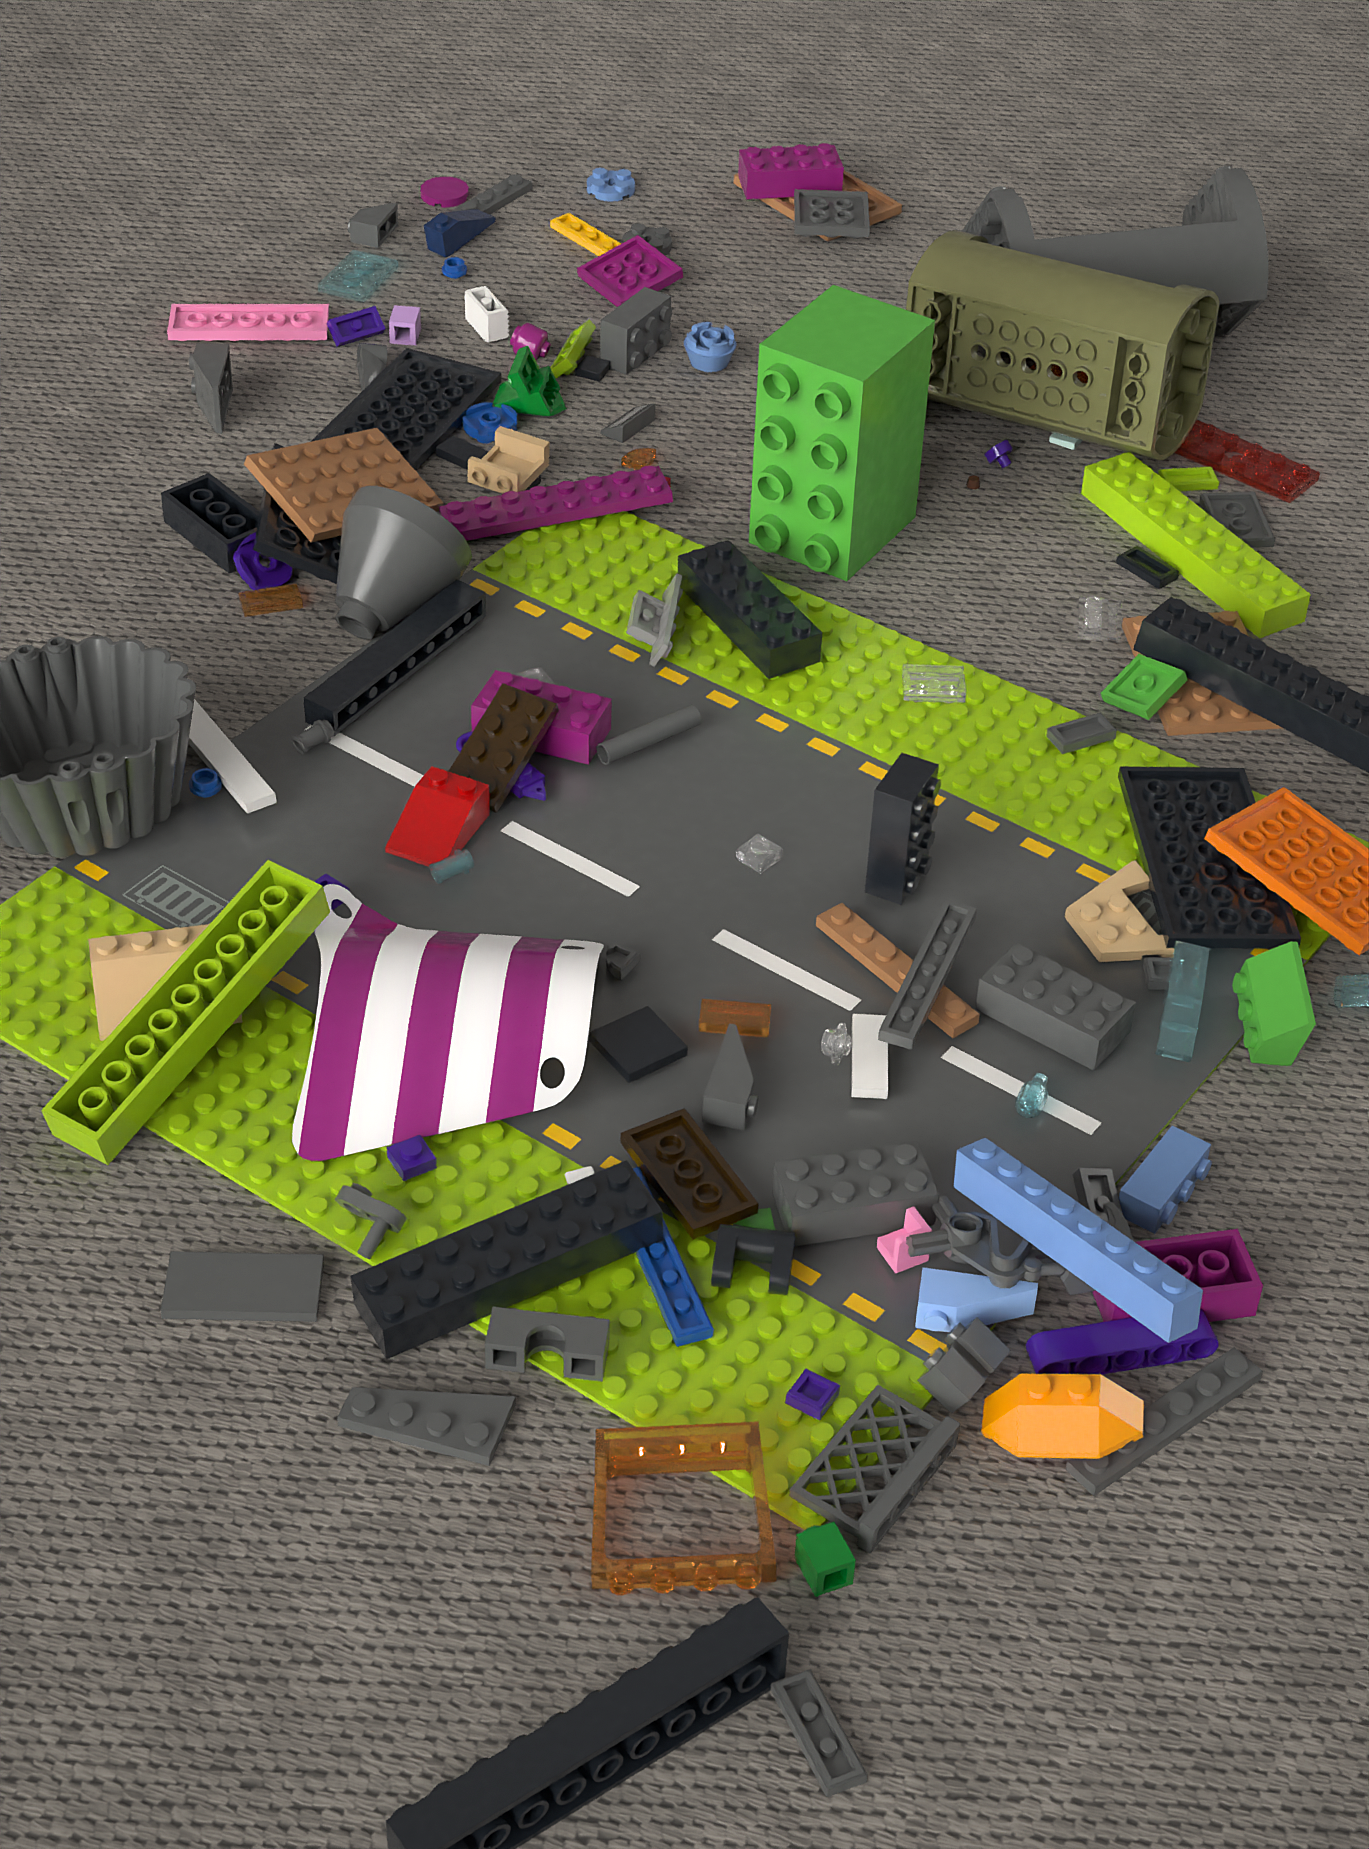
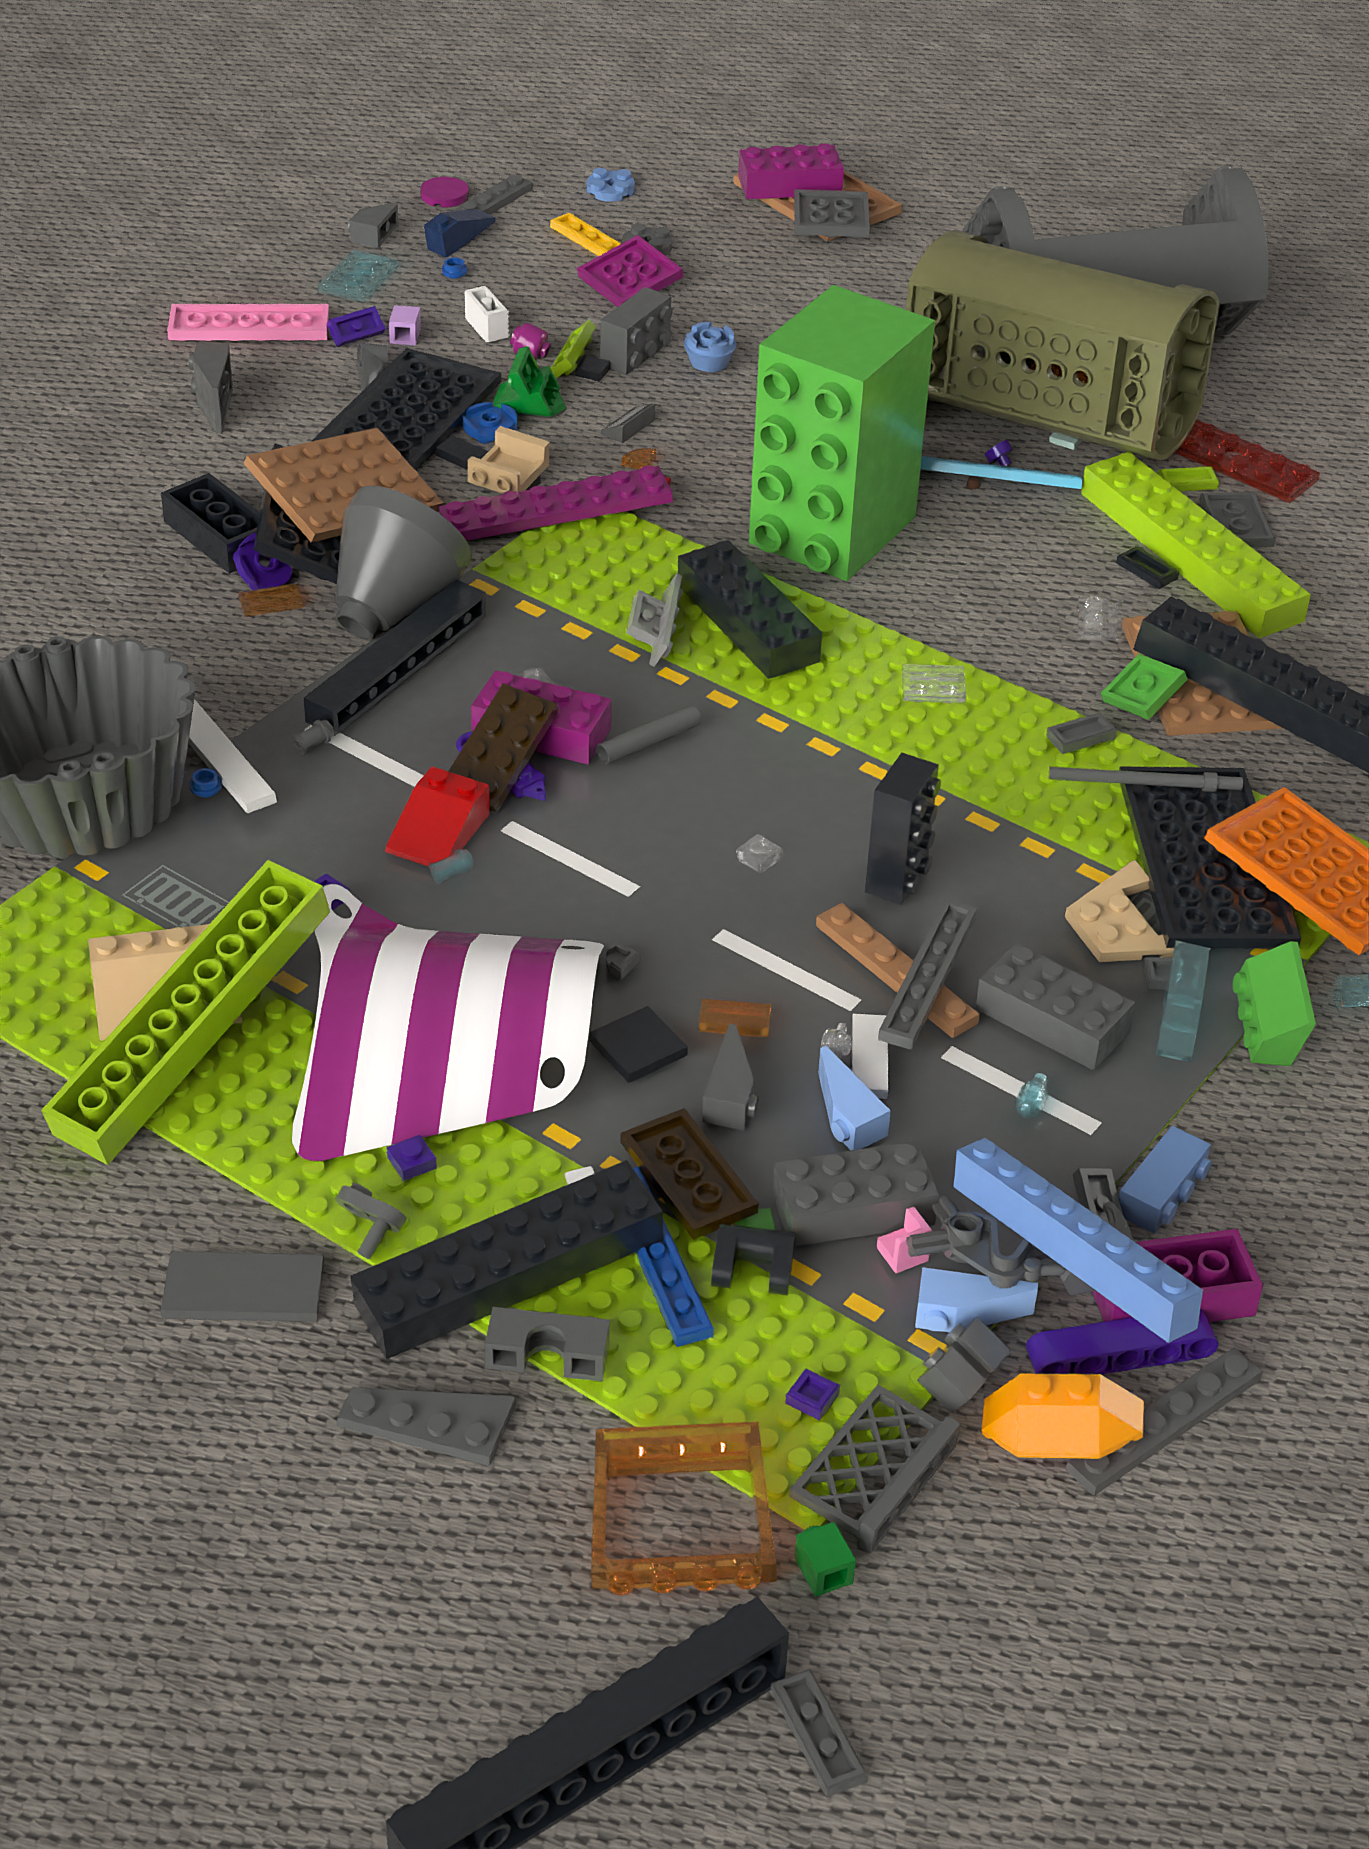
none -> light blue slope [818,1046,891,1151]
none -> medium azure tile [920,456,1083,489]
none -> dark grey bar [1048,767,1243,792]

